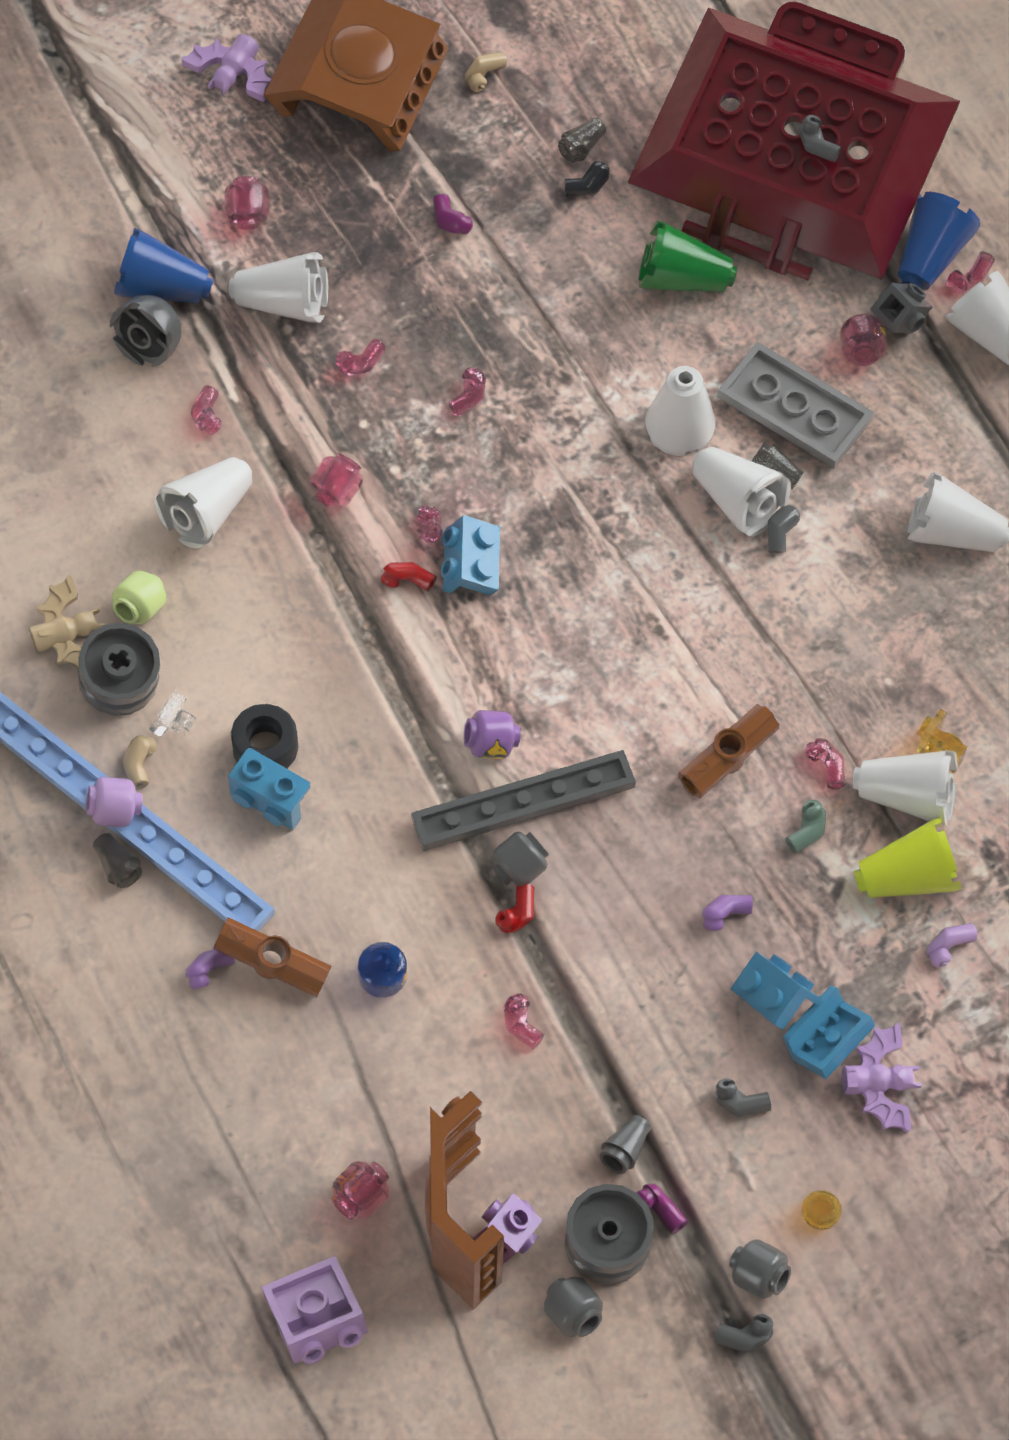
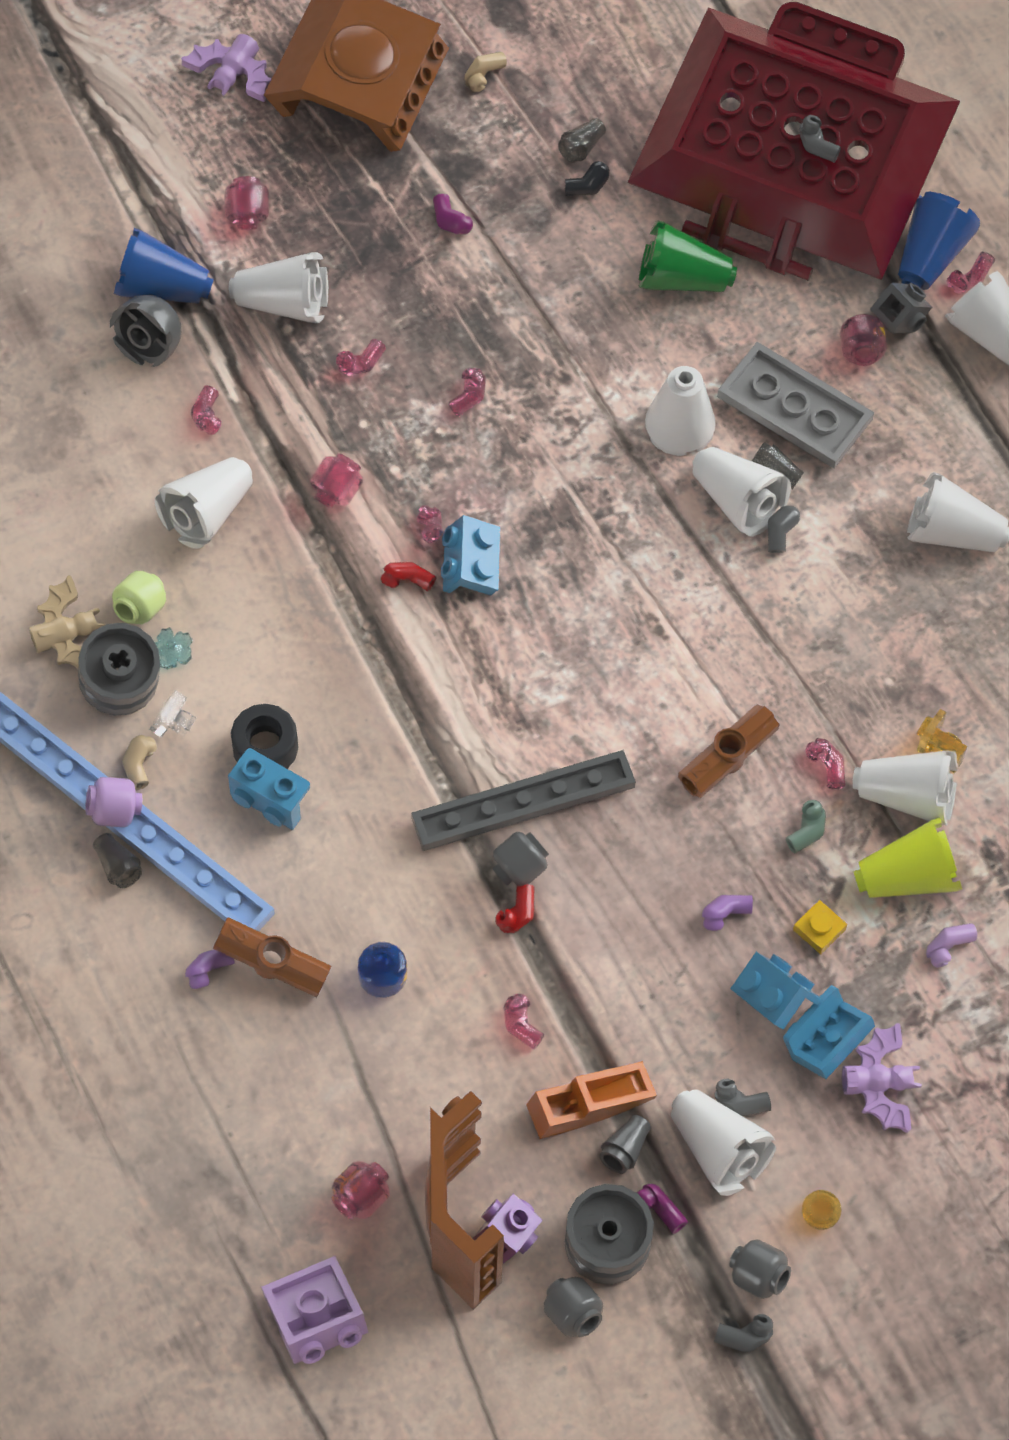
medium lavender head [464,710,521,759] -> none
none -> clear light blue plant [154,627,192,670]
none -> orange slope [526,1061,657,1139]
none -> white cone [671,1090,776,1196]
none -> yellow plate [793,900,848,955]

